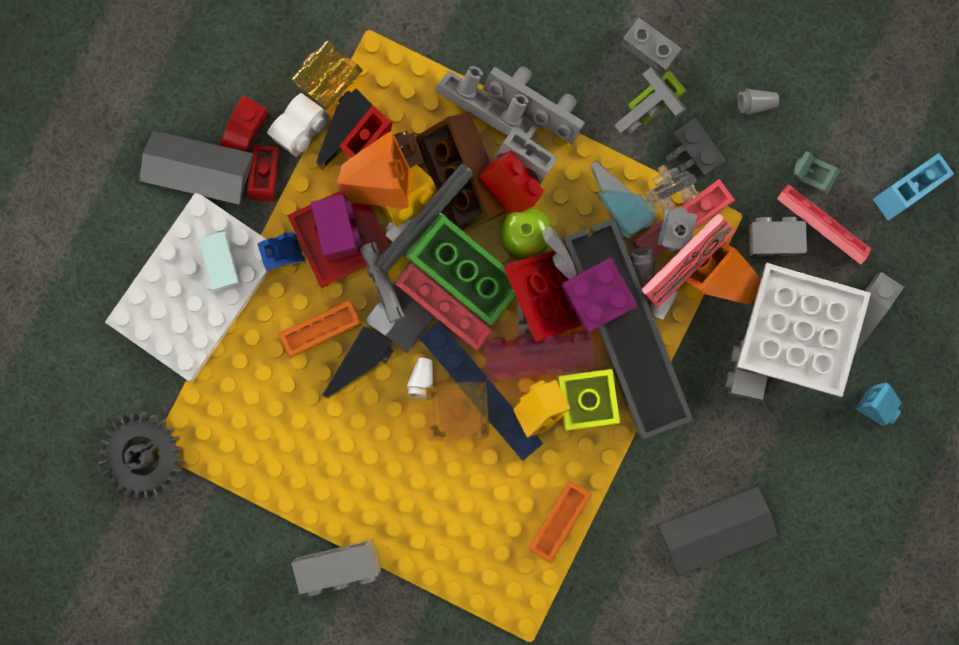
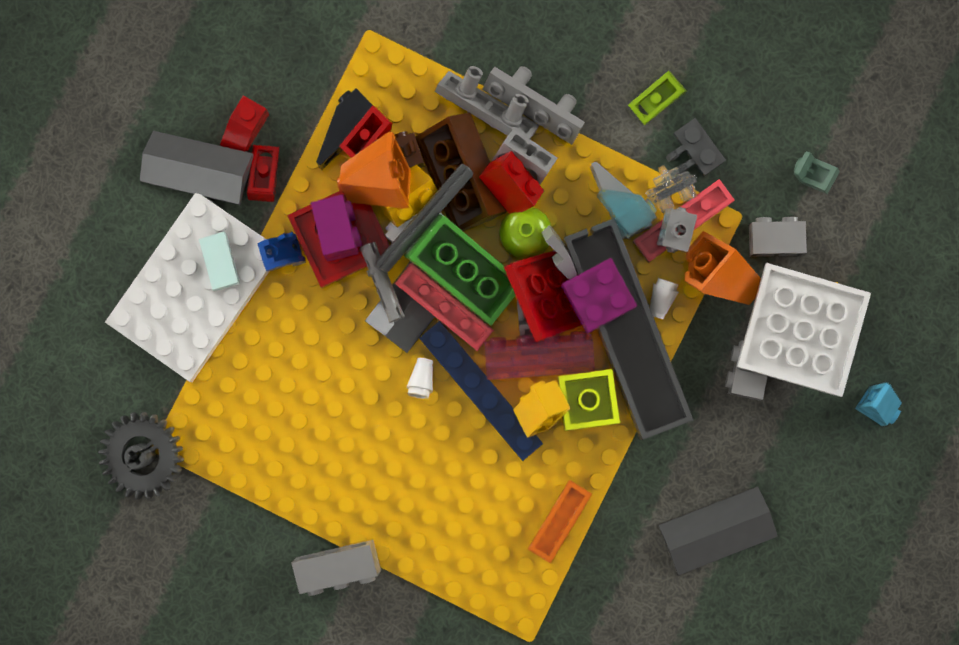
white brick [267,93,329,157] -> none
orange plate [278,299,362,358] -> none
clear yellow plate [291,40,363,109] -> none
black slope [322,326,394,399] -> none
clear yellow panel [426,382,489,441] -> none
light grey bracket [615,68,687,134] -> none
light grey brick [621,18,682,76] -> none
light grey cone [630,248,655,288] -> none
coral tile [641,214,735,307] -> none
light grey cone [738,89,779,115] -> none
coral tile [777,184,871,265] -> none
light grey slope [854,272,904,355] -> none
medium azure slope [873,153,954,220] -> none

